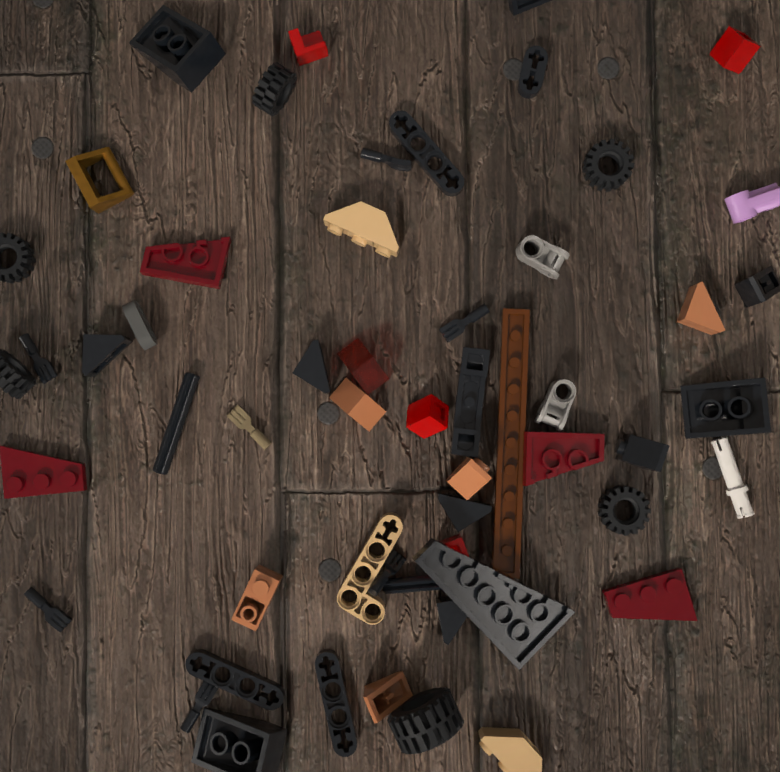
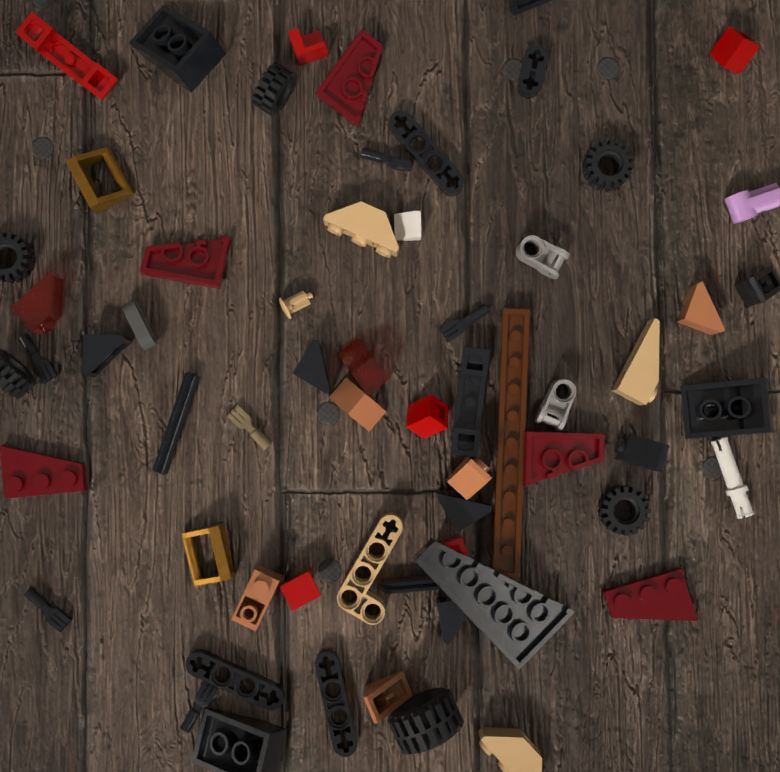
black piece [368,549,407,596] -> none
none -> clear red slope [10,272,63,334]
none -> red slope [15,11,119,101]
none -> pearl gold tile [181,523,236,586]
none -> tan piece [279,291,313,319]
none -> red panel [280,567,321,611]
none -> dark red wing [315,29,383,127]
none -> white slope [394,210,421,241]
none -> tan slope [611,318,660,405]

